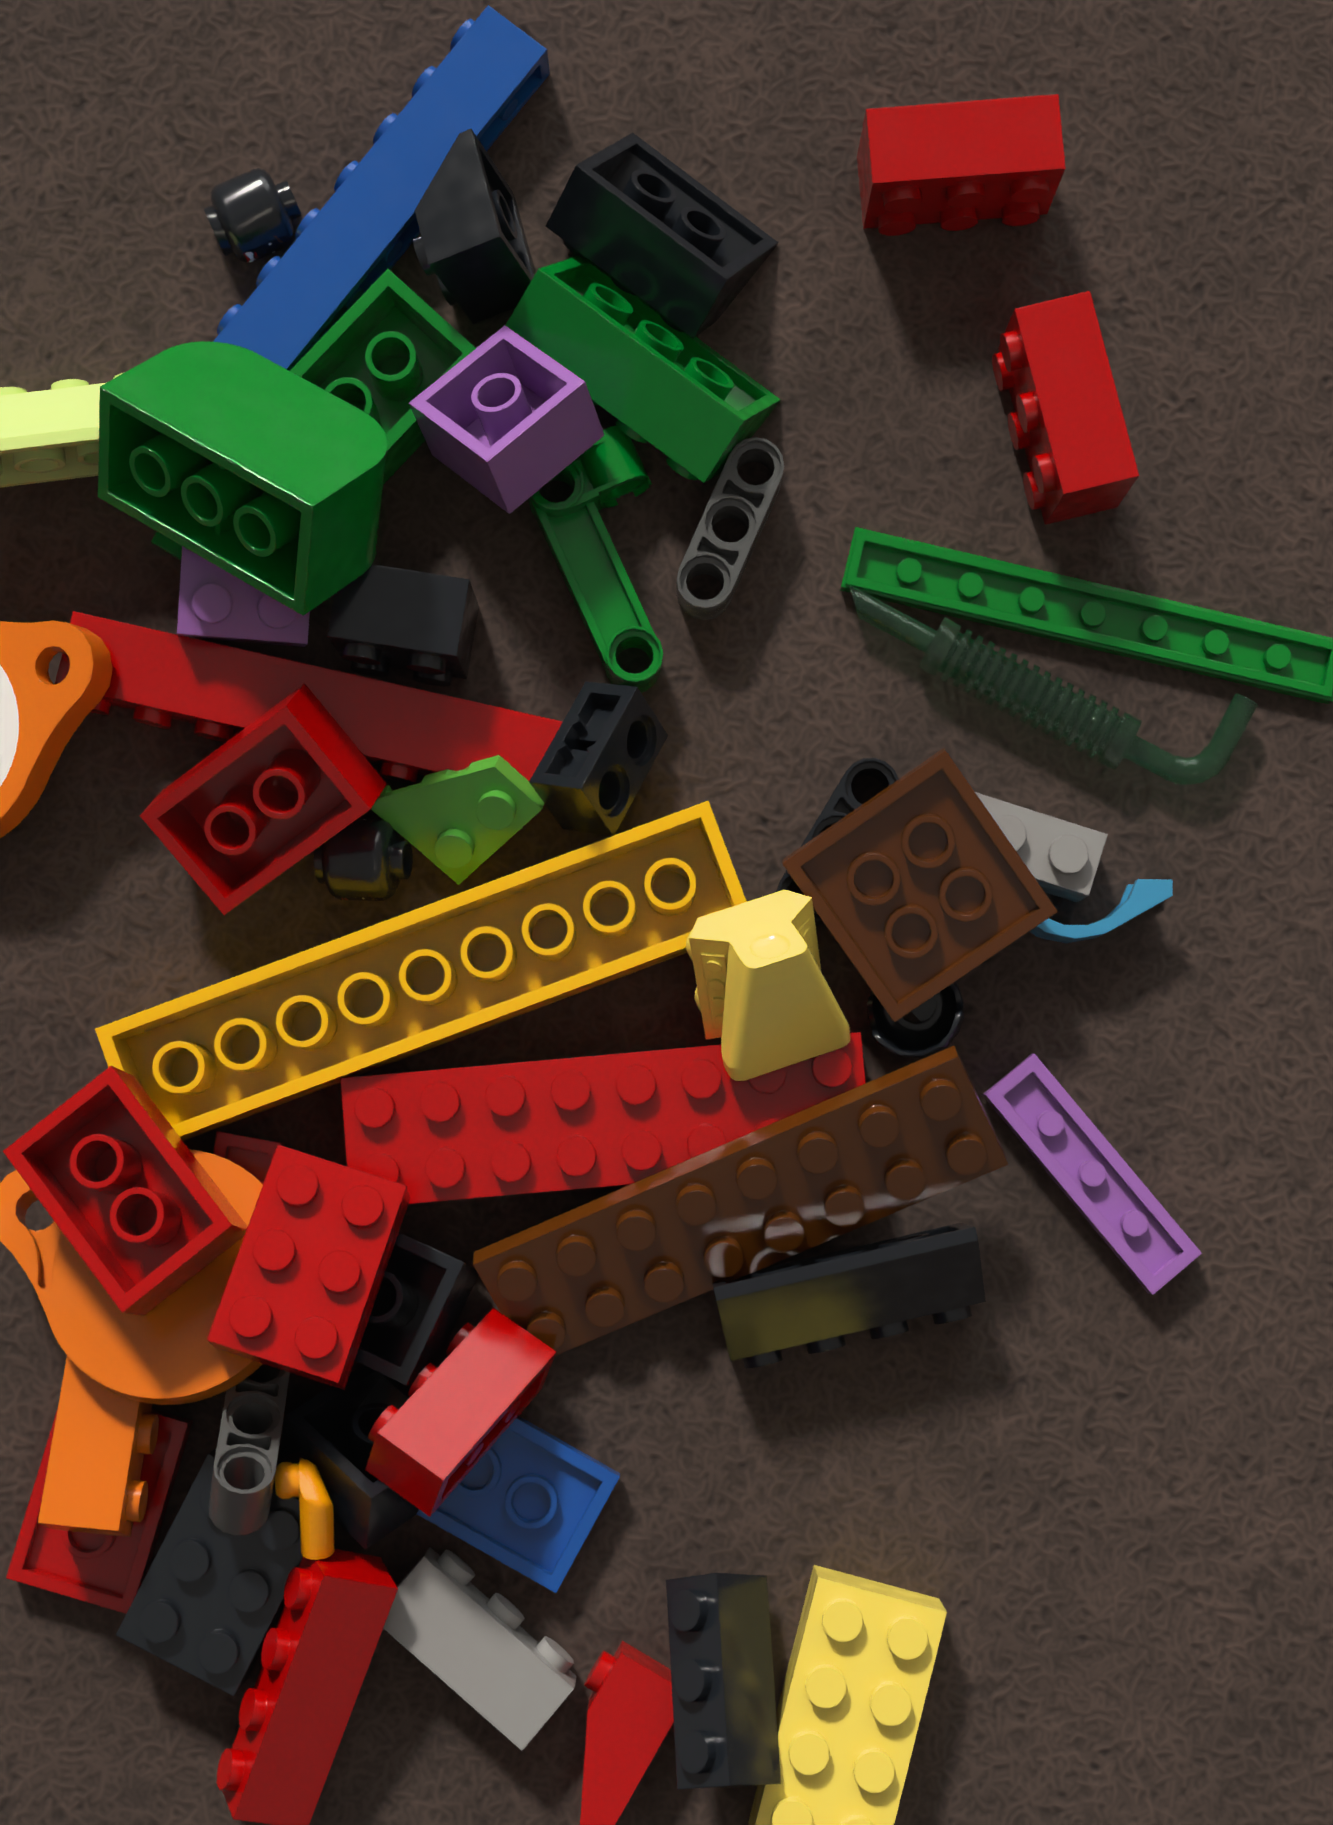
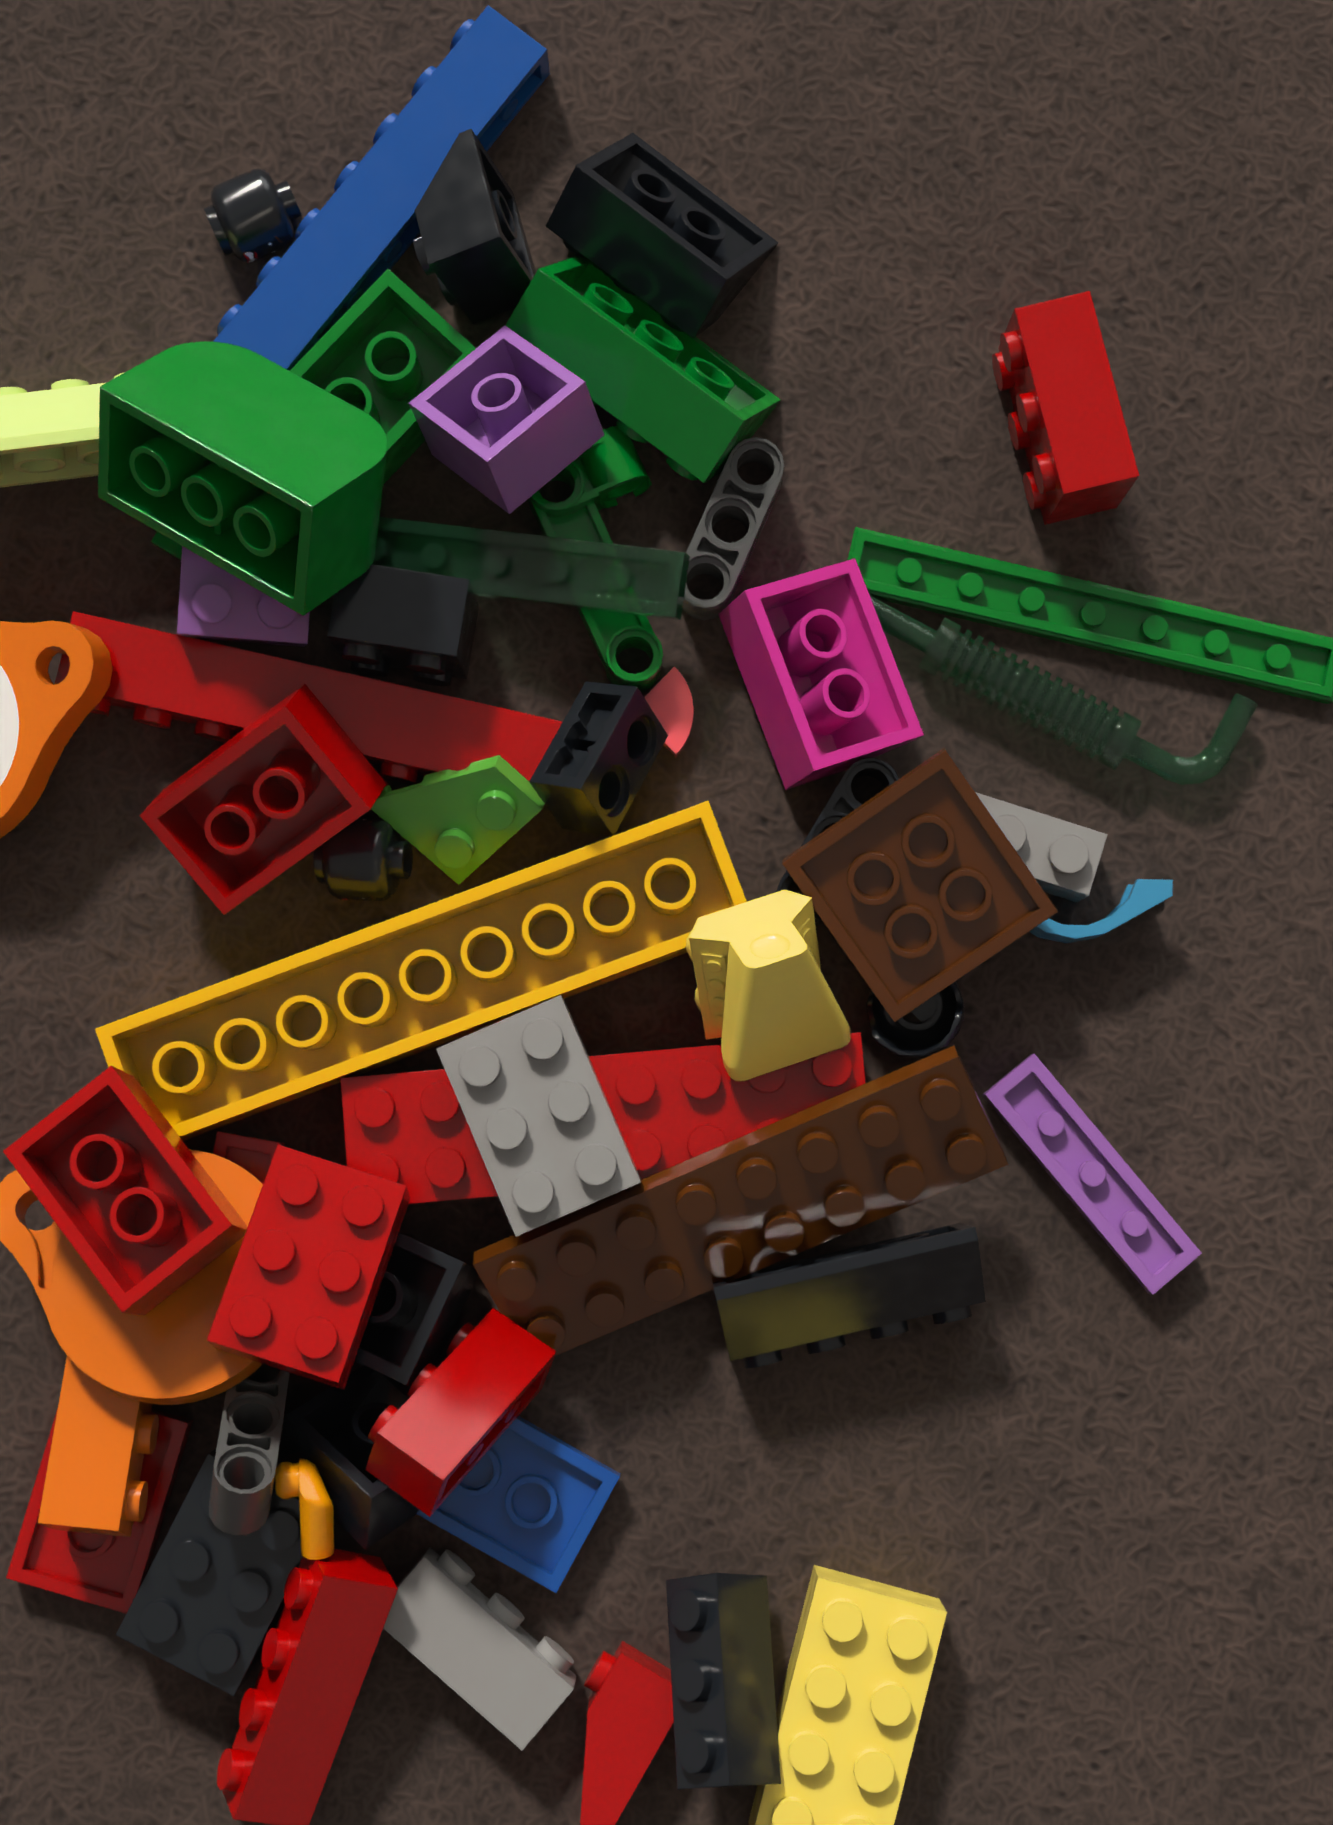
red brick [857,94,1066,236] -> none
none -> clear green plate [372,517,690,620]
none -> light grey brick [436,995,642,1236]
none -> coral tile [644,666,694,757]
none -> dark pink slope [718,558,924,790]

